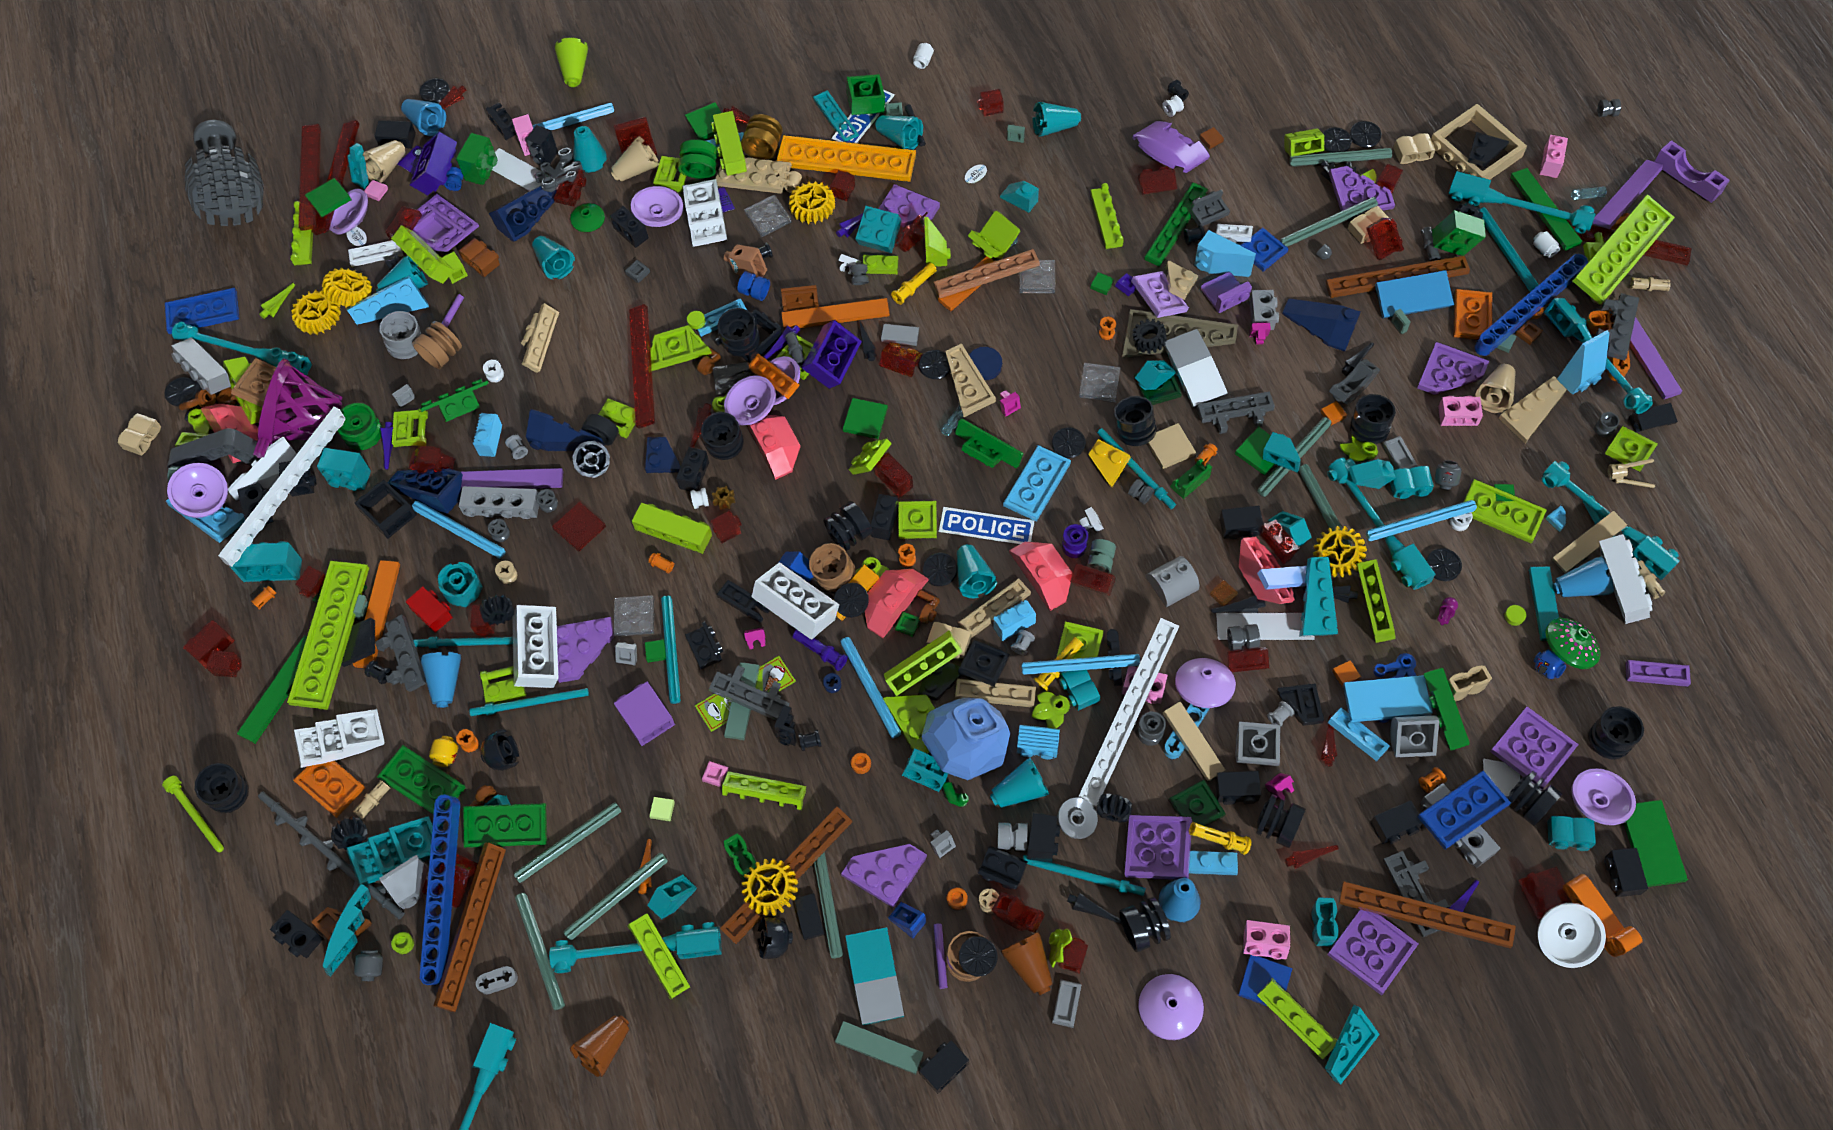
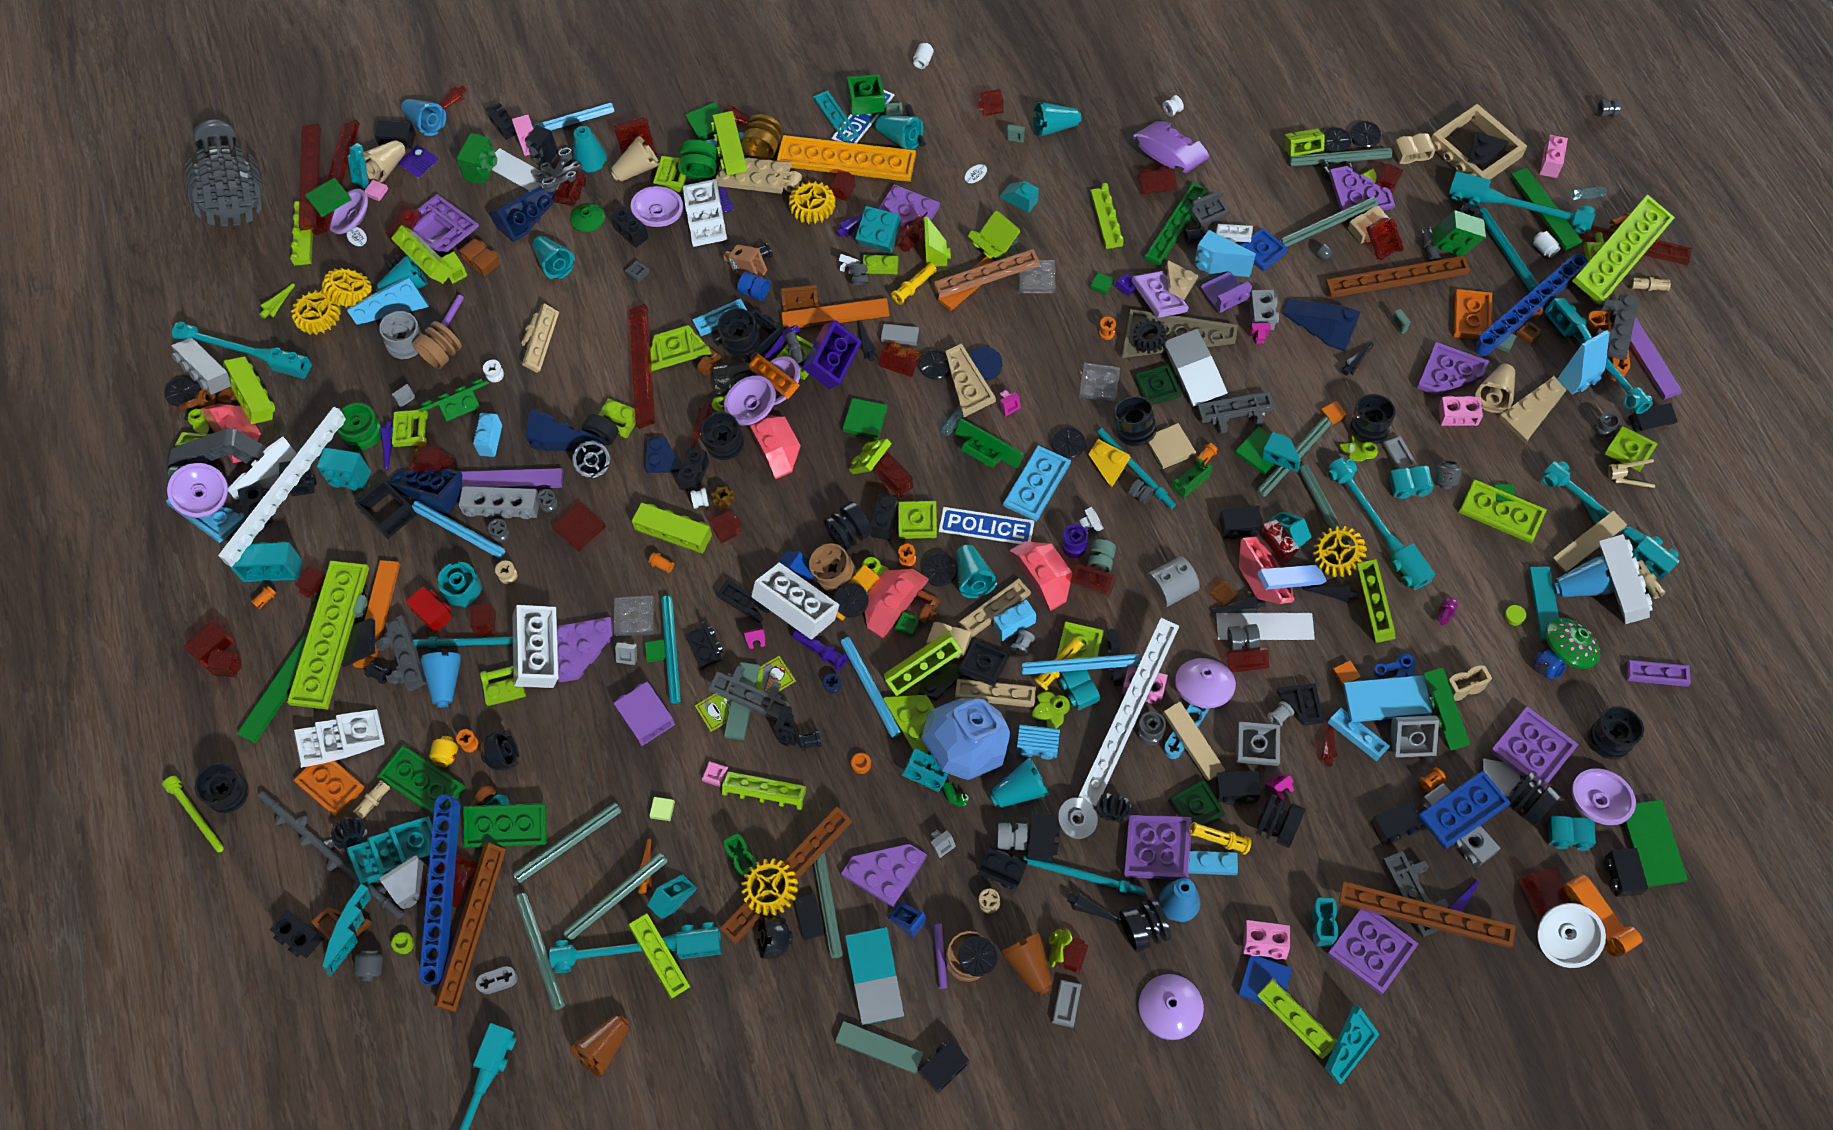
tan brick [118,413,161,456] -> none
blue tile [165,288,239,334] -> none
medium nougat tile [231,358,276,407] -> none
magenta piece [253,358,343,458] -> none
white tile [348,240,403,267] -> none
dark purple brick [410,132,457,196] -> none
black wheel [420,78,450,103] -> none
blue wheel [444,167,463,191] -> none
teal bar [470,688,589,716] -> none
black gear [480,594,514,626] -> none
light grey bush [505,435,528,459] -> none
lime cone [555,38,588,87] -> none
lime tile [687,311,706,329] -> none
clear plate [744,195,792,237] -> none
orange tile [947,888,968,910] -> none
clear red brick [992,892,1045,933] -> none
teal slope [1135,360,1176,390] -> none
black bush [1167,80,1189,102] -> none
dark orange tile [1199,127,1224,149] -> none
clear red piece [1285,845,1339,869] -> none
teal wing [1299,557,1338,637] -> none
dark grey arch [1329,359,1381,405] -> none
teal slope [1348,459,1396,489] -> none
medium azure axle [1366,500,1477,541] -> none
dark azure tile [1375,271,1454,319] -> none
black wheel [1426,548,1462,581] -> none
white wheel [1450,512,1473,531] -> none
medium azure tile [1546,506,1566,532] -> none
medium lavender tile [1593,160,1663,229] -> none
medium lavender arch [1654,141,1730,203] -> none

